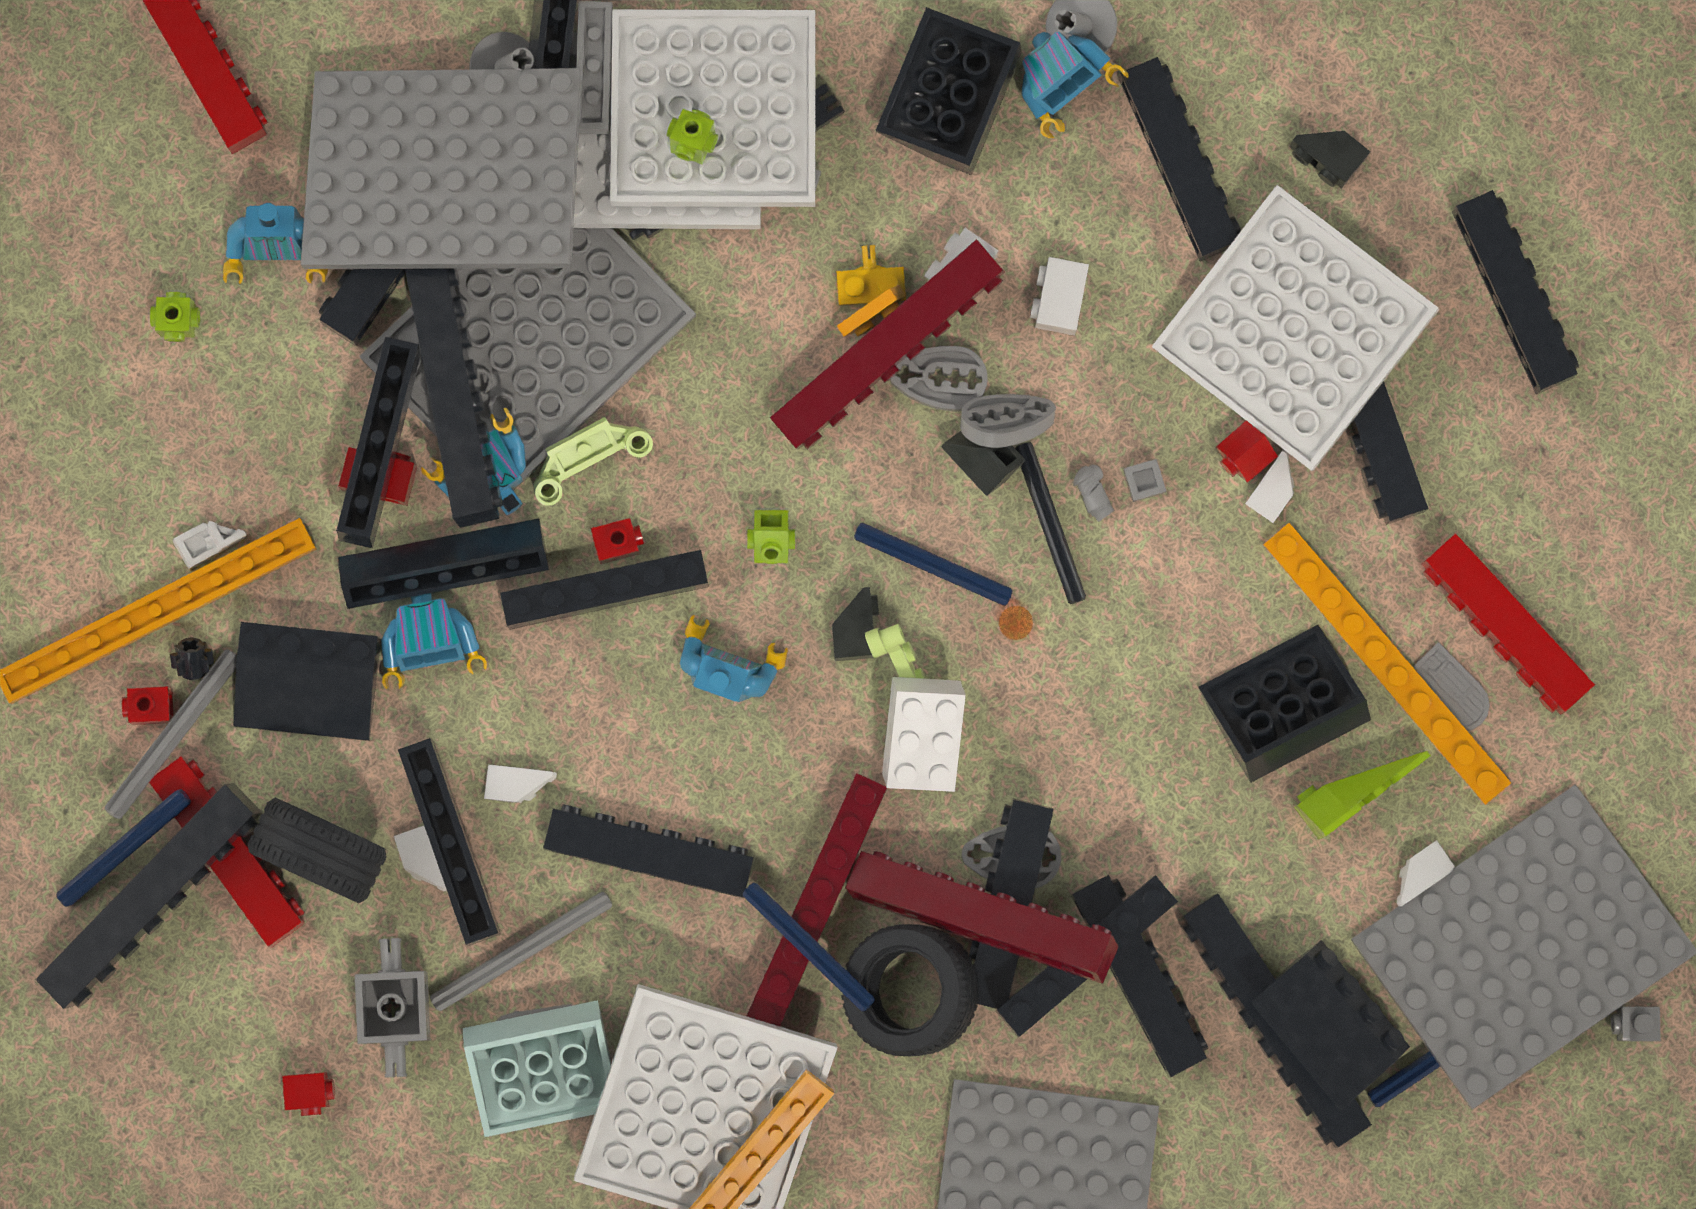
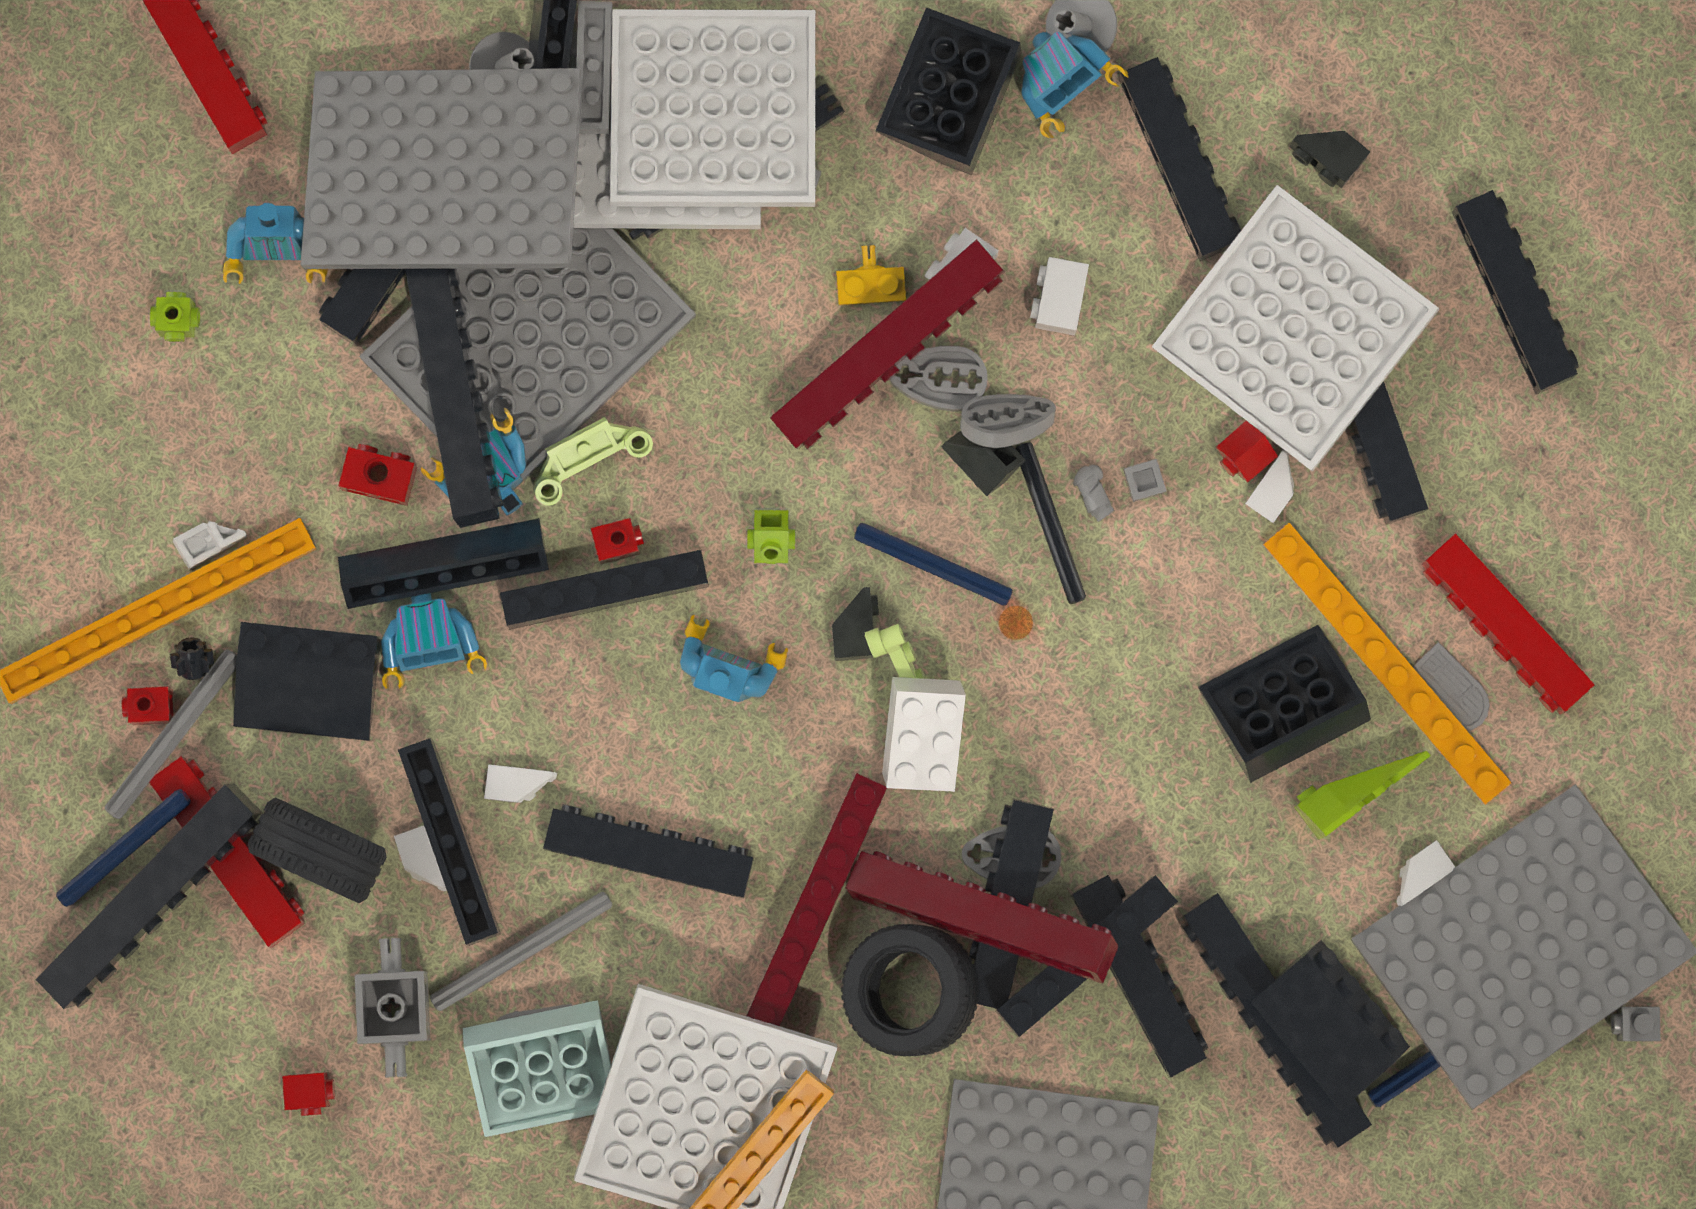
black brick [336,337,421,548] -> none
lime brick [666,109,718,164] -> none
dark blue axle [743,882,875,1011] -> none
light orange plate [837,285,906,337] -> none

